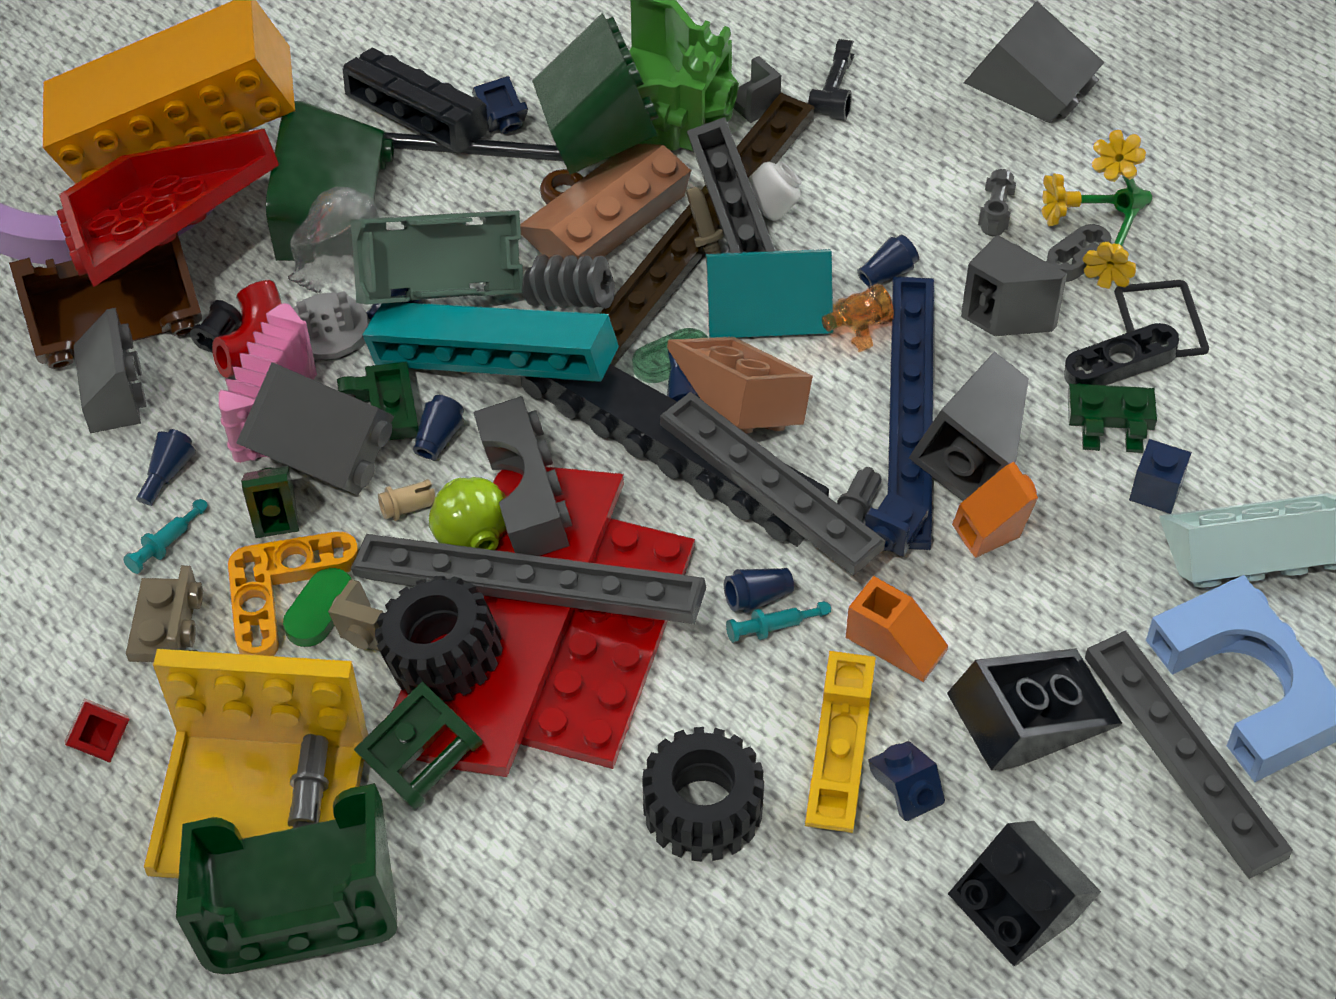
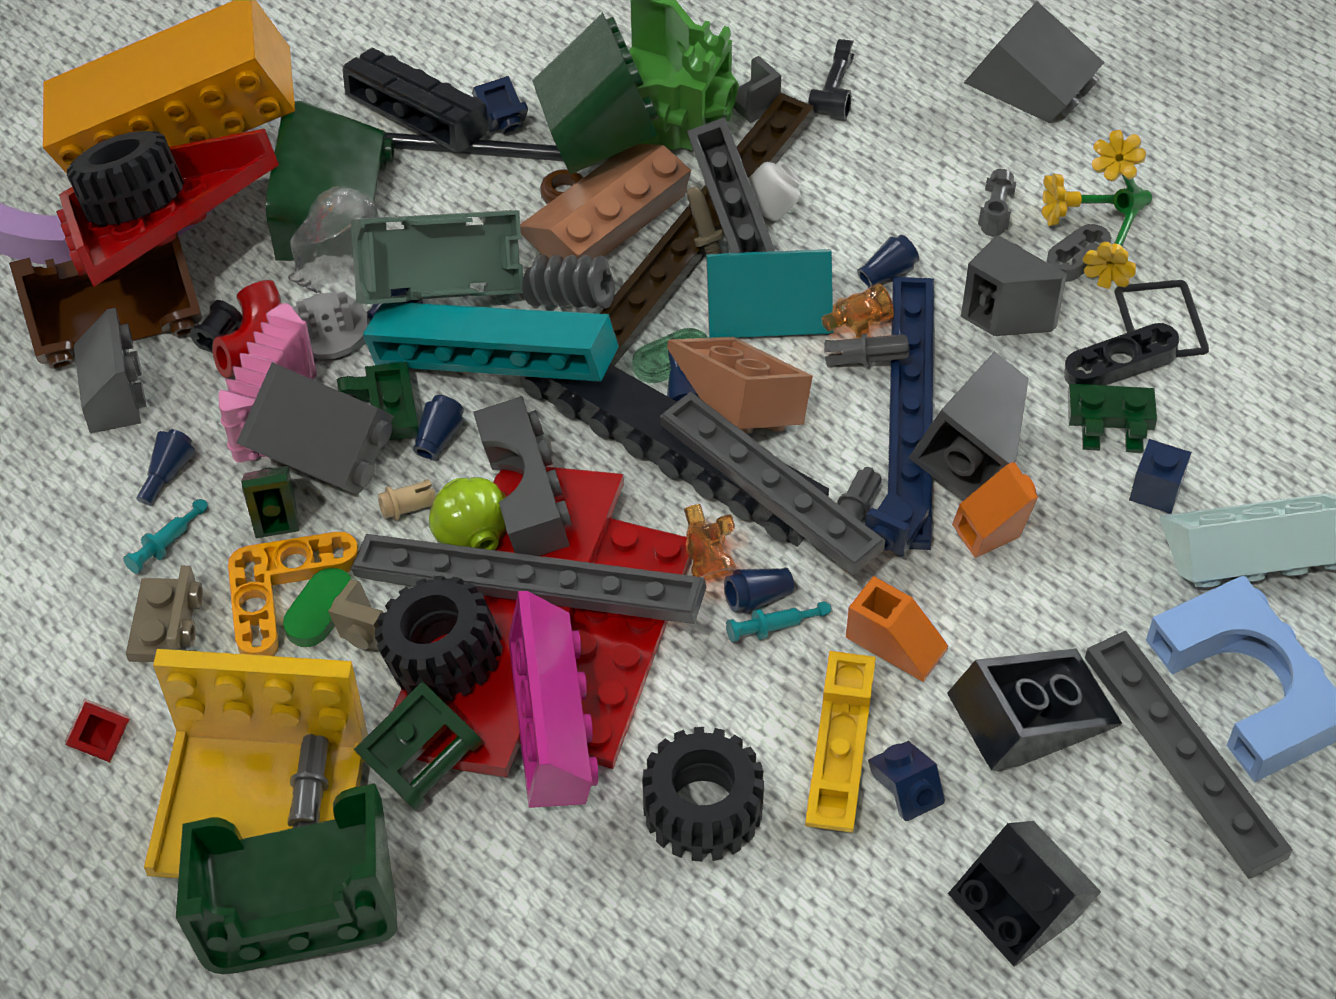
none -> black tyre [66,131,184,225]
none -> dark pink slope [508,591,598,808]
none -> clear orange piece [684,504,737,581]
none -> dark grey axle [824,333,910,367]

